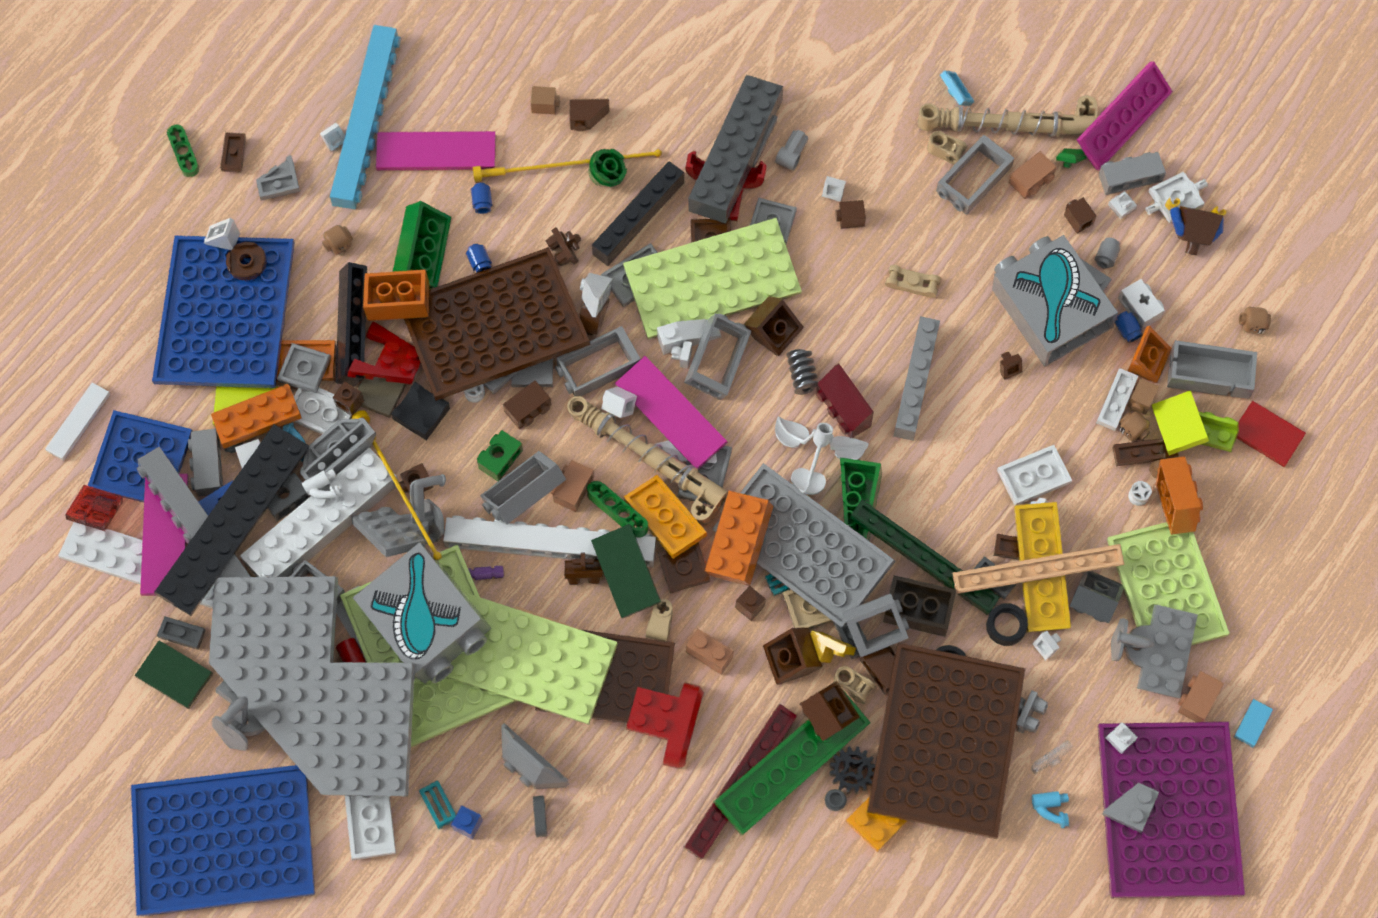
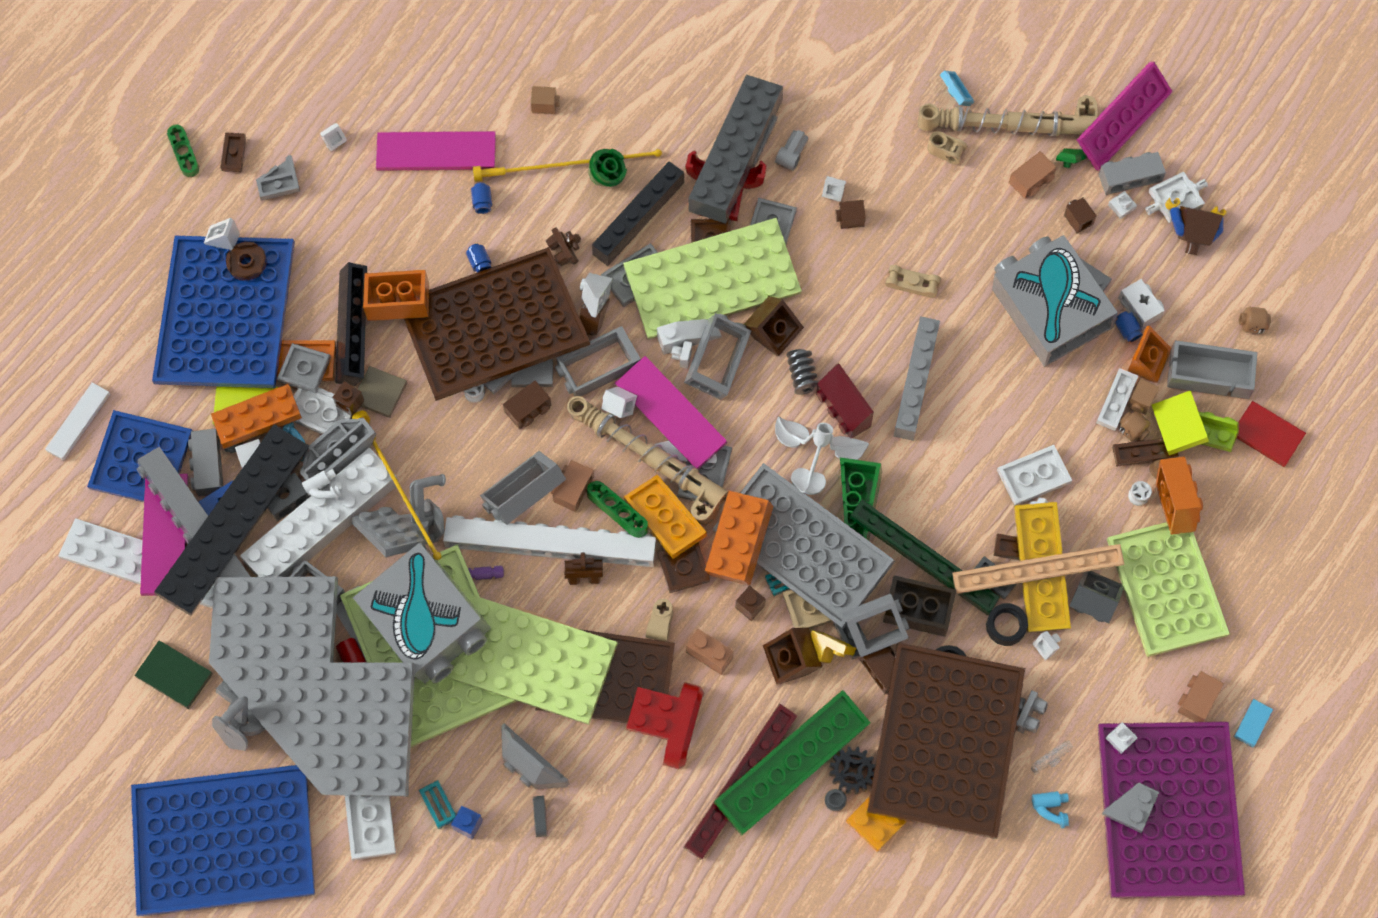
clear red plate [65,485,123,531] -> none
dark grey plate [157,616,206,650] -> none
medium nougat head [322,225,353,254] -> none
medium azure brick [330,25,401,210] -> none
red wing [347,321,421,384] -> none
black brick [391,382,450,441] -> none
green slope [393,201,452,289] -> none
reddish brown brick [399,463,433,495] -> none
green brick [477,430,523,481] -> none
reddish brown slope [570,99,610,131] -> none
dark green tile [591,524,661,619] -> none
reddish brown slope [800,681,860,741] -> none
tan piece [834,666,876,704] -> none
light grey window [936,135,1014,215] -> none
reddish brown tile [1000,352,1023,380] -> none
light grey brick [1095,238,1120,269] -> none
light grey plate [1111,605,1198,698] -> none

